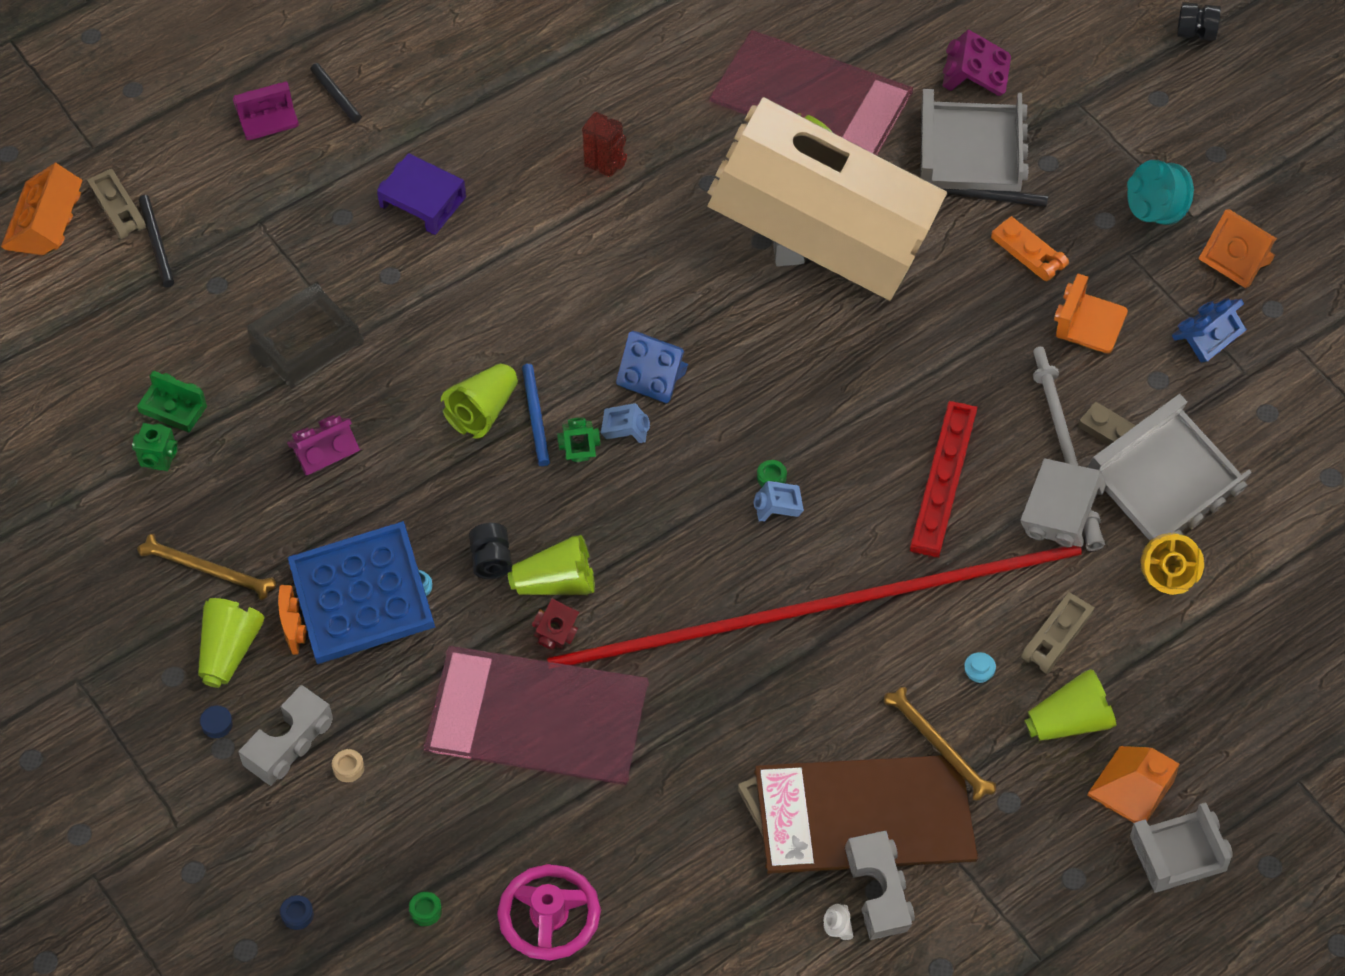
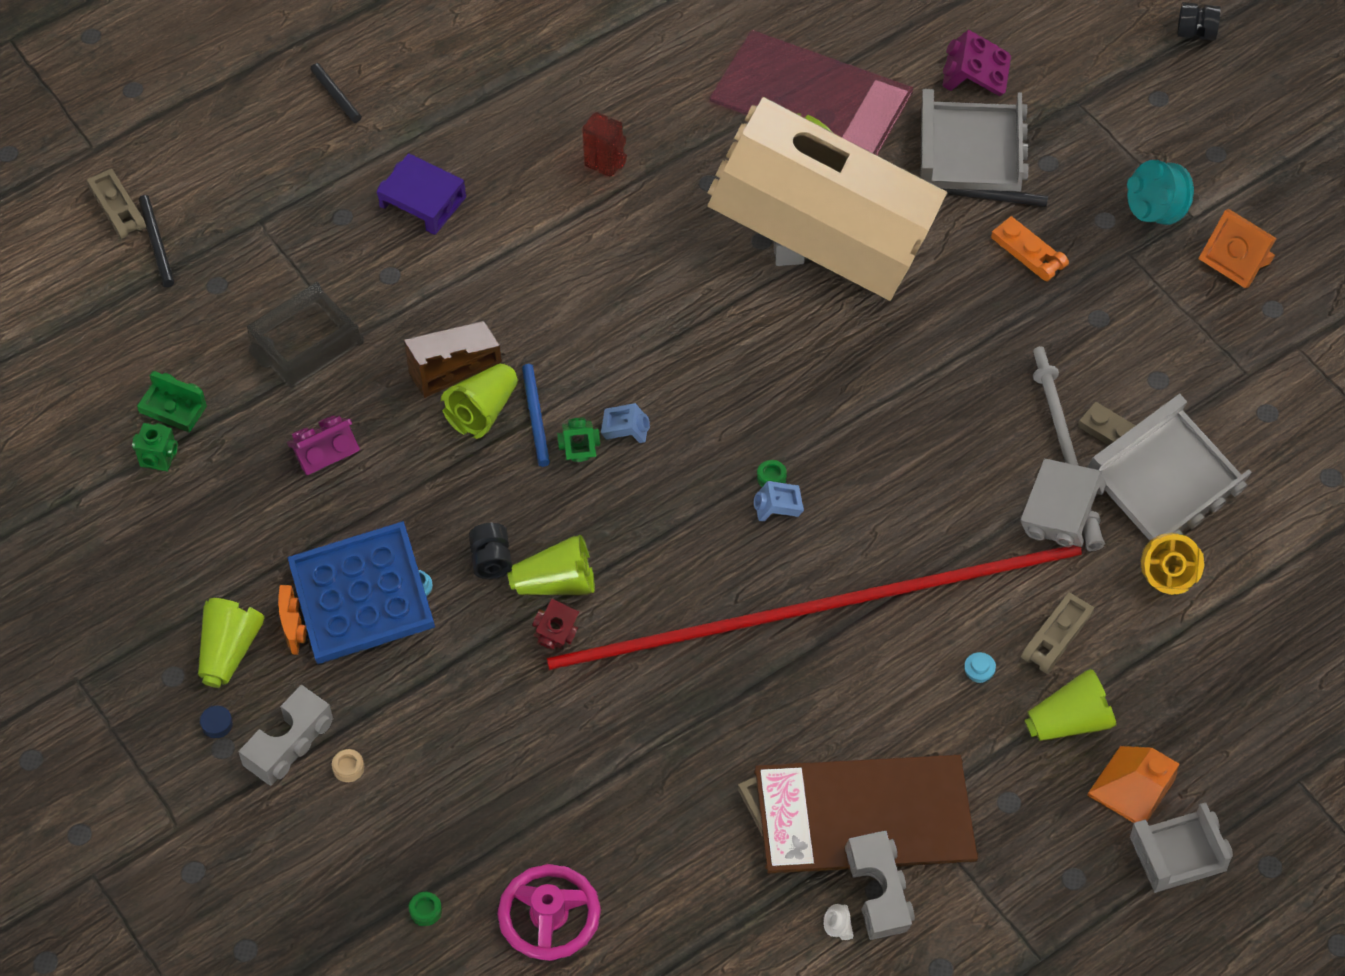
orange slope [1,162,83,255] -> none
pearl gold piece [137,534,276,601] -> none
magenta bracket [233,81,299,140] -> none
dark blue tile [280,895,314,930] -> none
clear pink piece [424,646,649,785] -> none
blue bracket [616,330,688,403] -> none
pearl gold piece [884,687,996,800] -> none
red tile [910,401,978,558] -> none
orange bracket [1054,274,1128,353] -> none
blue bracket [1172,298,1247,363] -> none
none -> reddish brown wedge [404,321,502,398]

